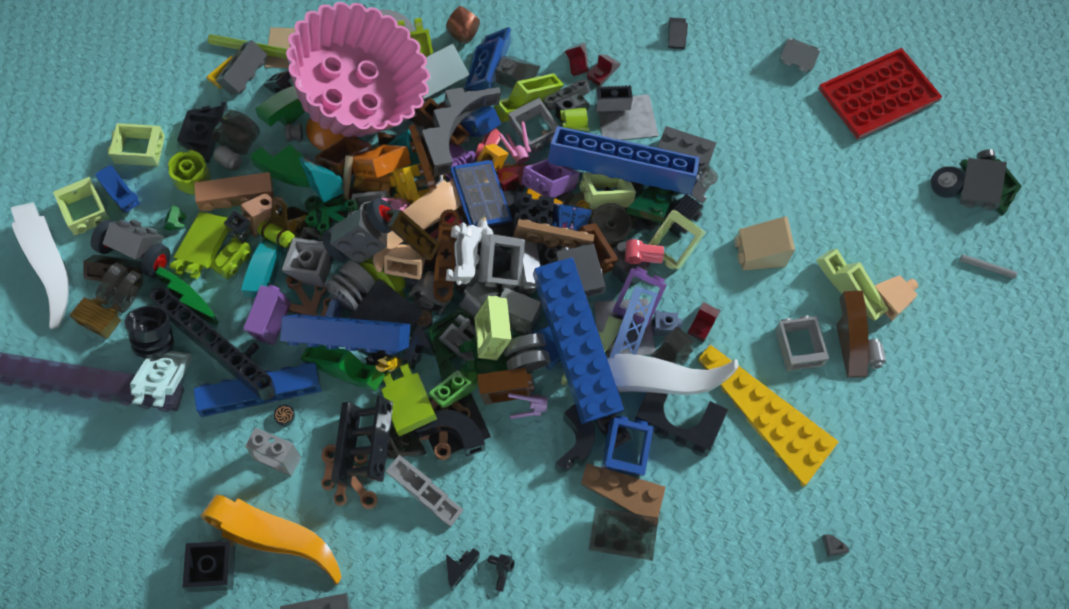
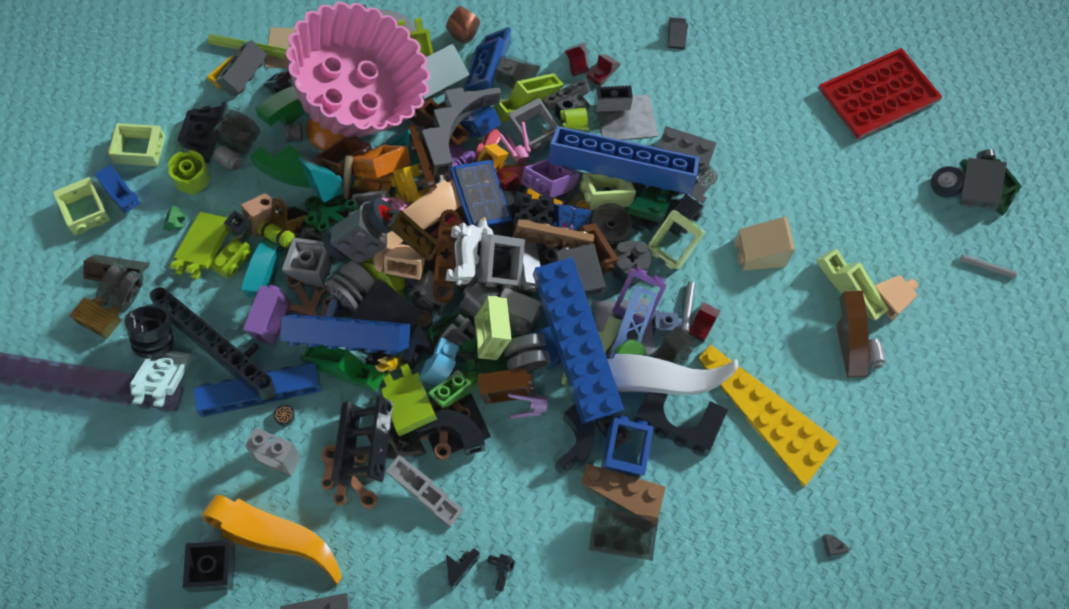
white animal [11,202,69,330] -> none
brick [90,220,170,278] -> none
green slope [156,267,219,326] -> none
nougat brick [194,172,275,211] -> none
reddish brown tile [377,132,395,146] -> none
coral piece [625,239,664,264] -> none
light grey window [775,316,829,371] -> none
light grey slope [780,37,821,72] -> none
none -> medium azure brick [419,338,459,387]
none -> bright green tile [614,339,647,356]
none -> light grey bar [681,281,695,333]

